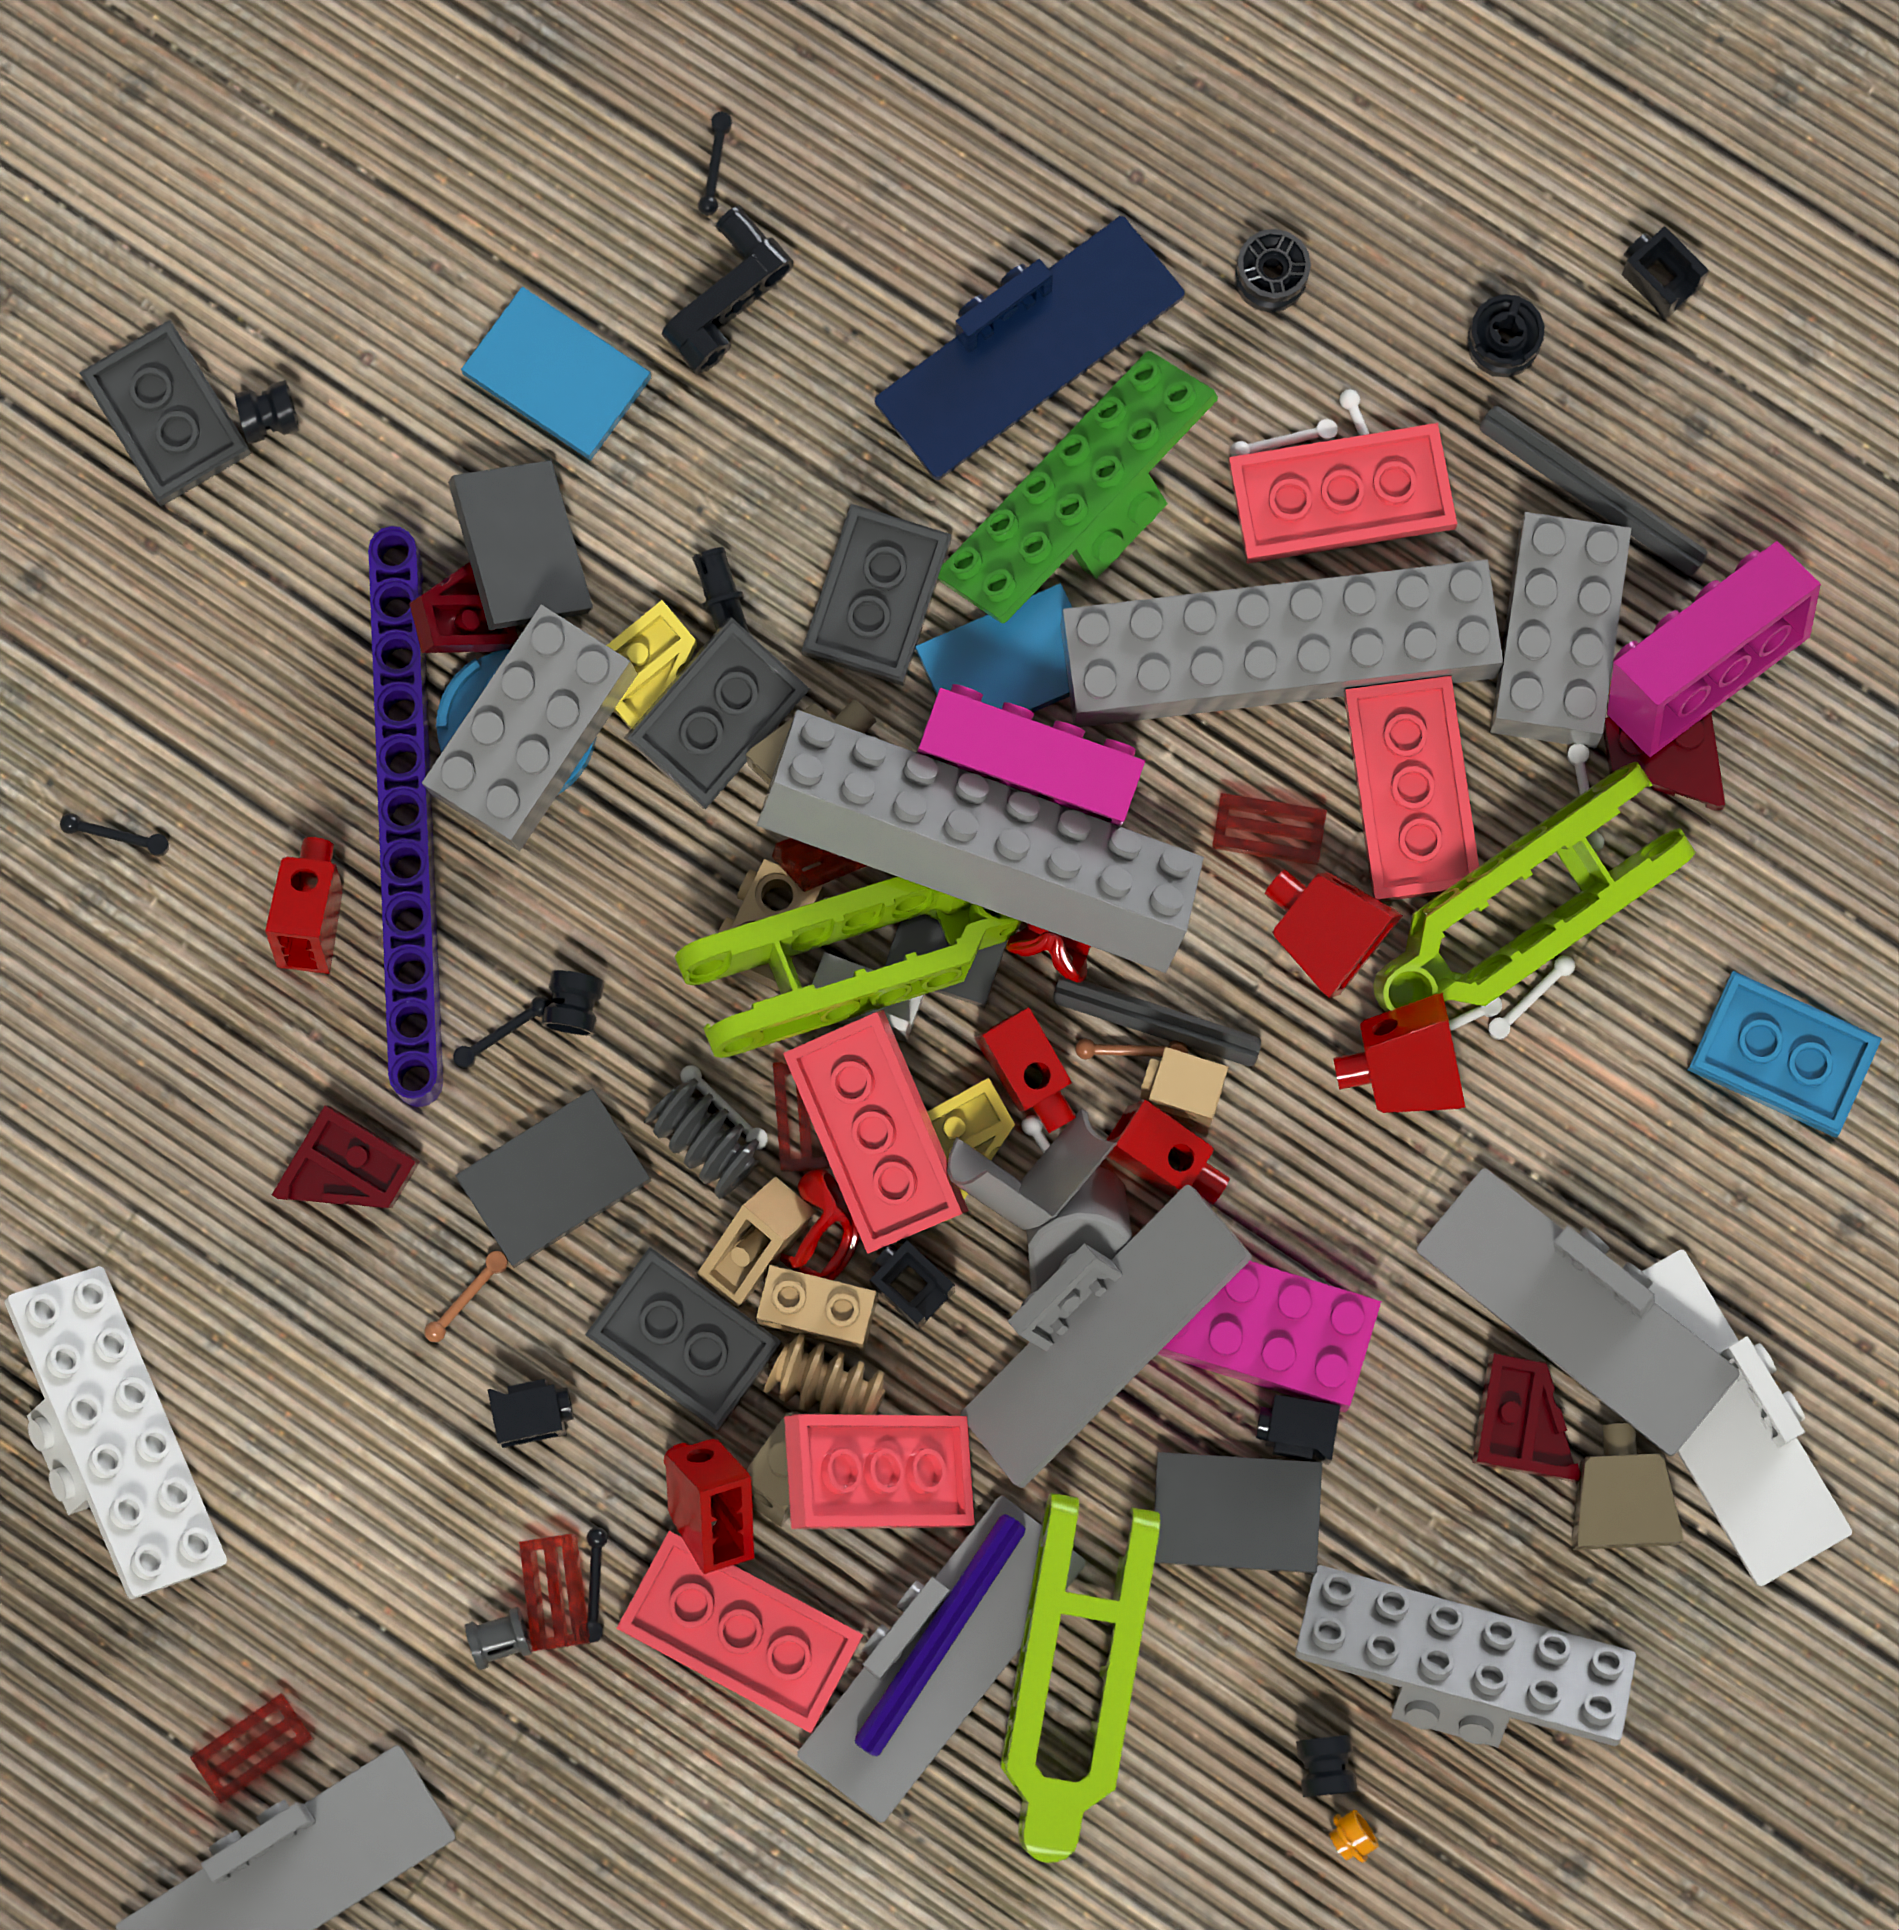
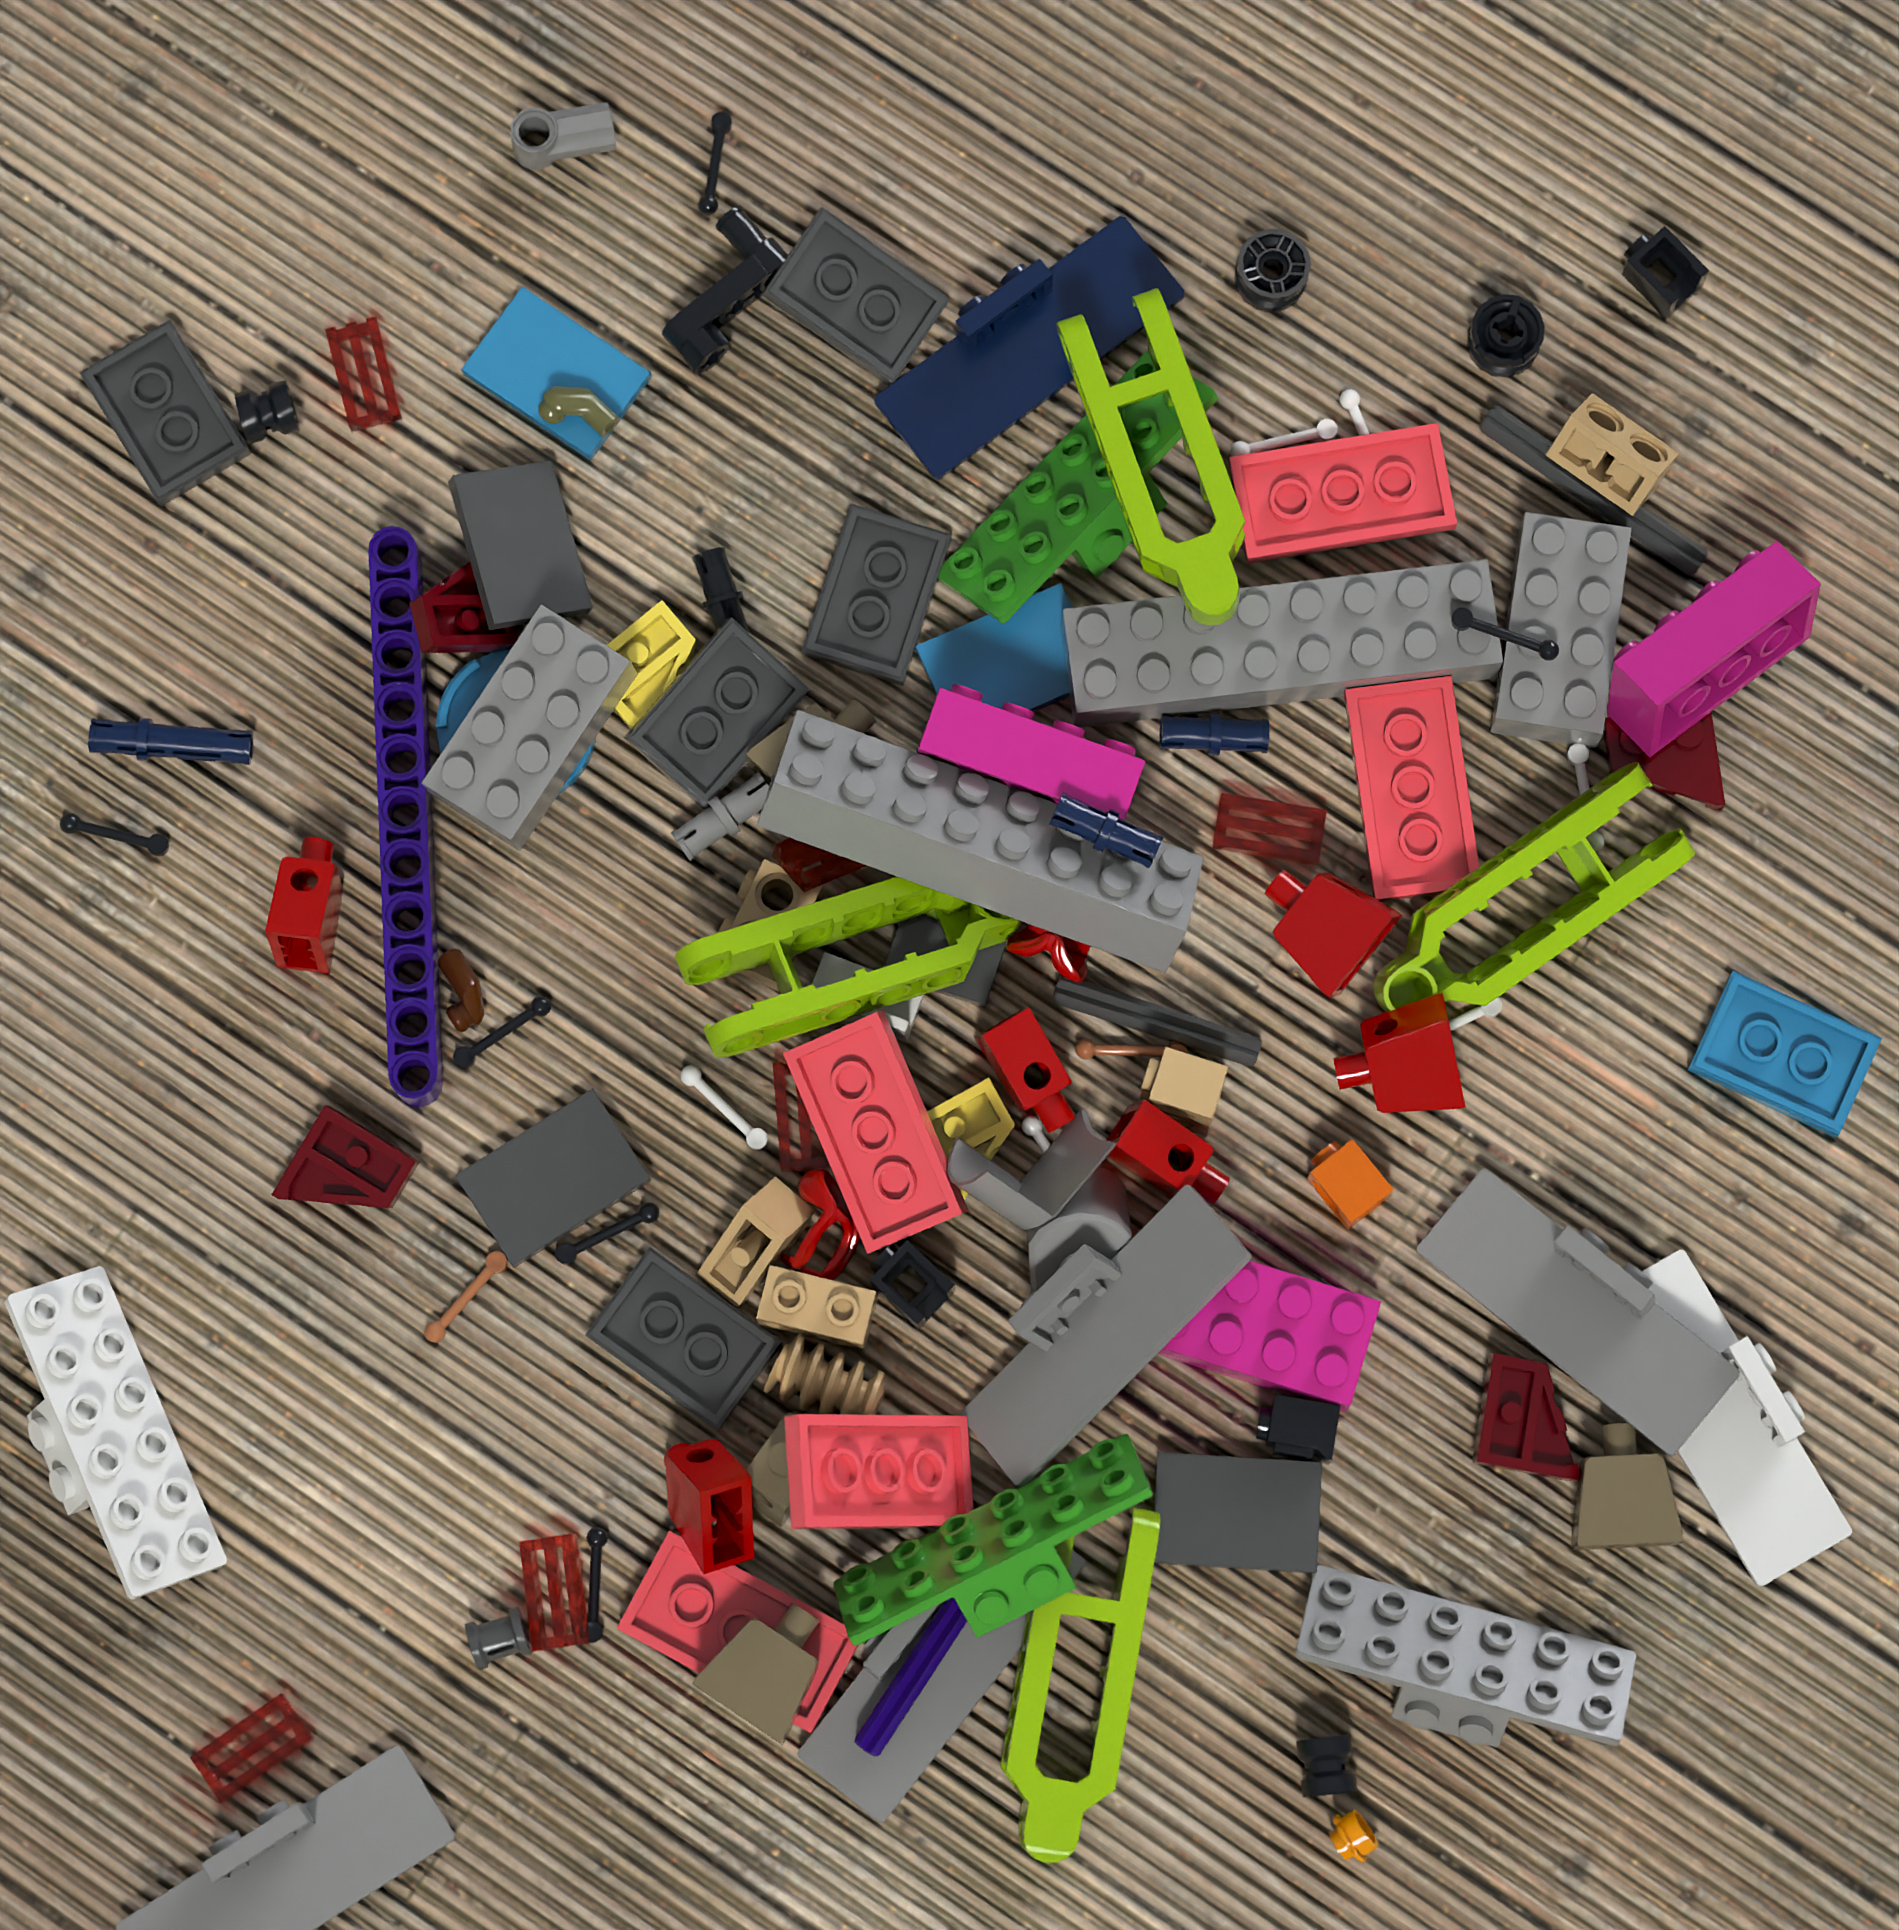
black window [487,1379,574,1448] -> none
black wheel [541,970,604,1036] -> none
dark grey piece [643,1078,760,1199] -> none
white hinge [1488,955,1575,1040] -> none
none -> dark blue pin [88,718,254,765]
none -> clear red tile [325,316,402,432]
none -> reddish brown arm [437,949,485,1032]
none -> light grey piece [511,102,616,170]
none -> olive arm [538,386,620,437]
none -> black hinge [555,1202,660,1265]
none -> light grey pin [671,772,769,861]
none -> dark tan torso [692,1603,820,1745]
none -> dark grey tile [761,207,950,386]
none -> bright green bracket [833,1434,1153,1646]
none -> dark blue pin [1049,792,1164,869]
none -> lime piece [1056,288,1245,626]
none -> dark blue pin [1159,713,1269,756]
none -> orange brick [1307,1139,1394,1230]
none -> black hinge [1451,607,1559,661]
none -> tan brick [1546,393,1679,516]

